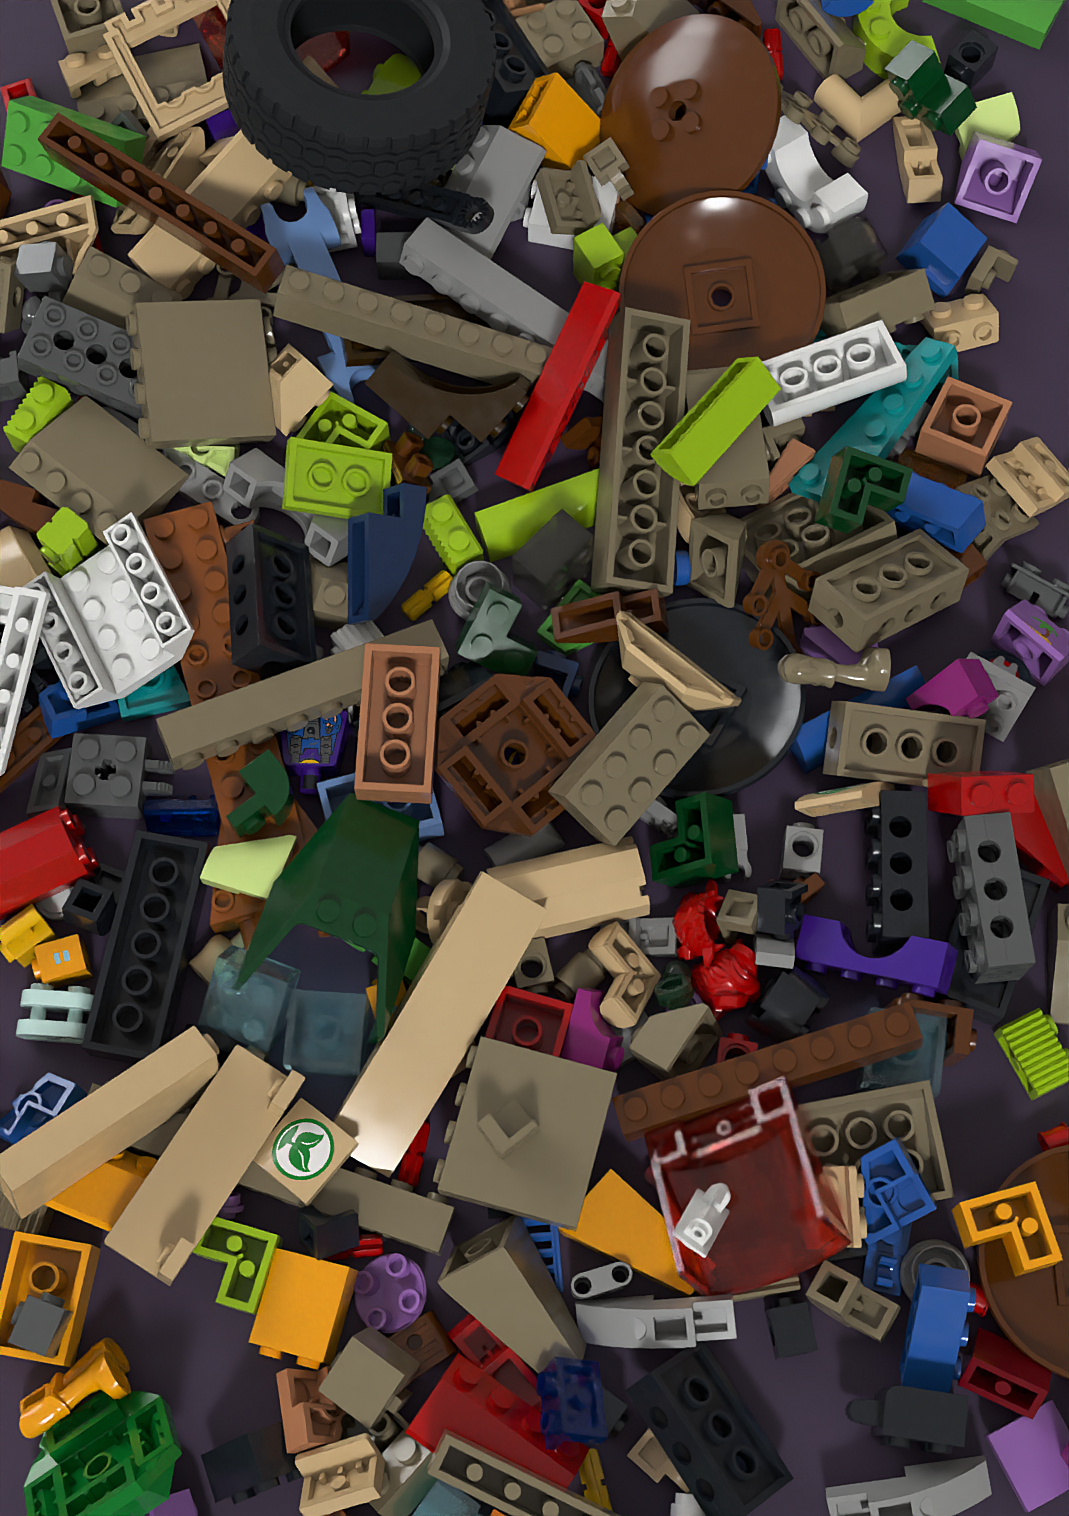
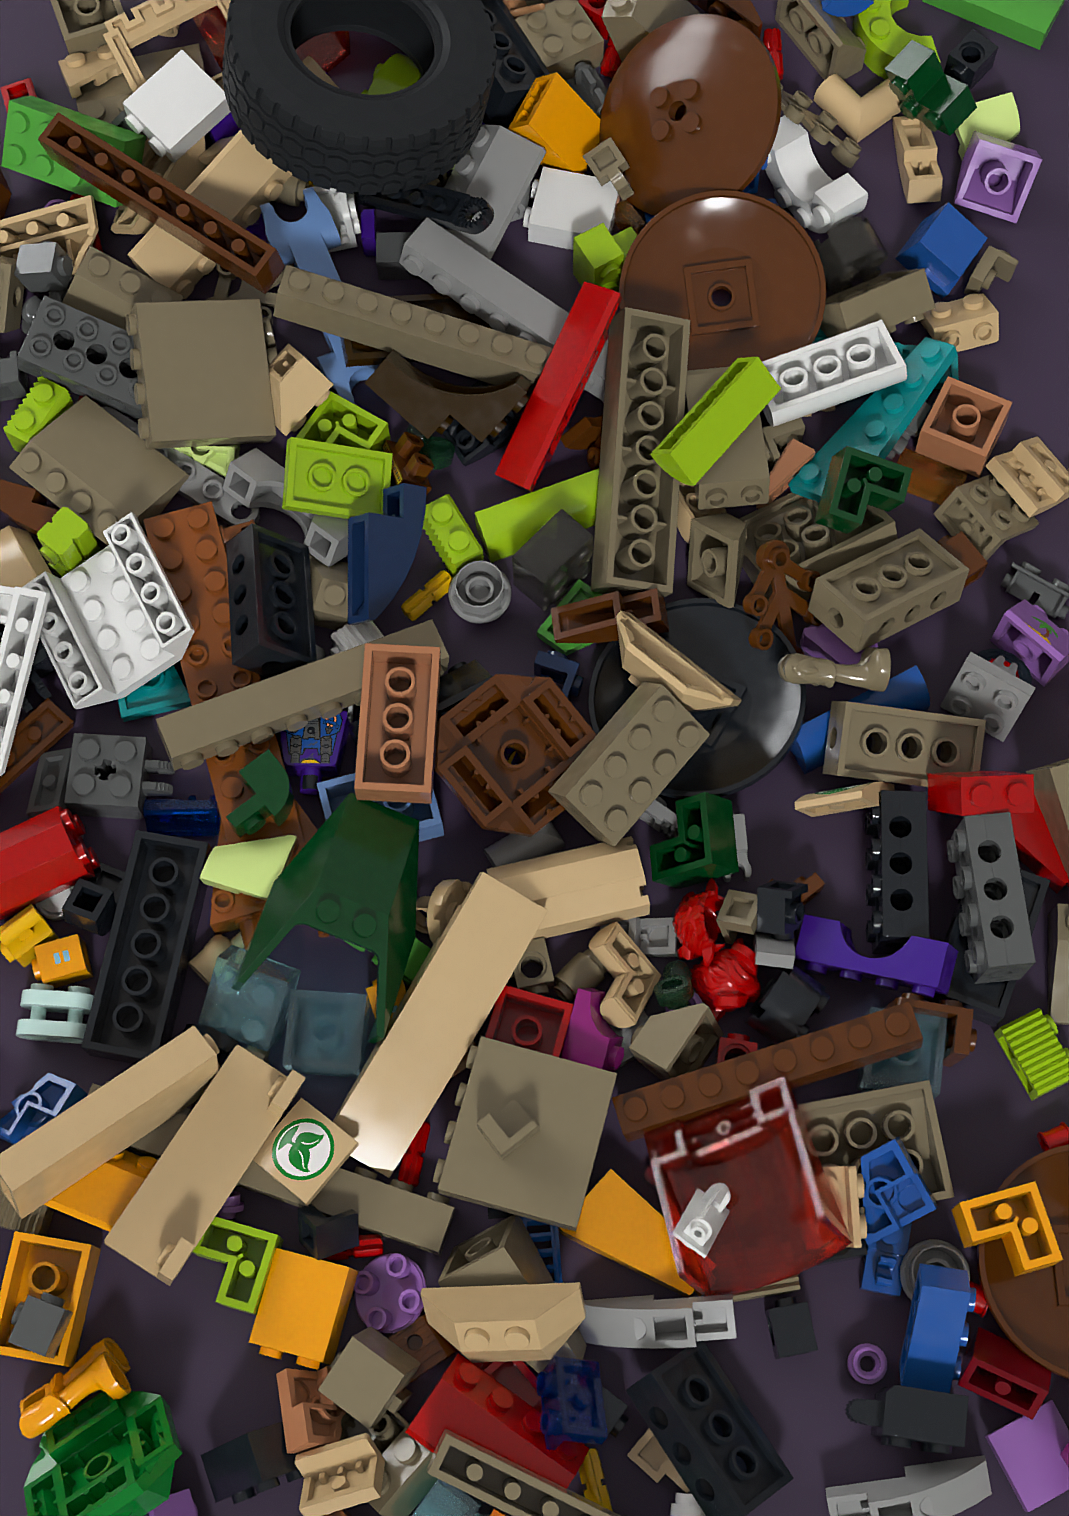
blue slope [38,680,120,739] -> none
dark tan brick [417,842,465,889] -> none
dark grey plate [426,458,478,505] -> none
dark green brick [455,581,538,676] -> none
dark tan bracket [535,160,601,235] -> none
light grey piece [571,1262,632,1301] -> none
blue tile [673,550,691,586] -> none
light grey brick [779,822,824,880] -> none
dark tan brick [805,1260,901,1343] -> none
blue brick [885,471,986,553] -> none
magenta arch [906,658,999,718] -> none
none -> white brick [123,50,231,163]
none -> tan wedge [421,1282,586,1363]
none -> medium lavender plate [847,1343,887,1384]

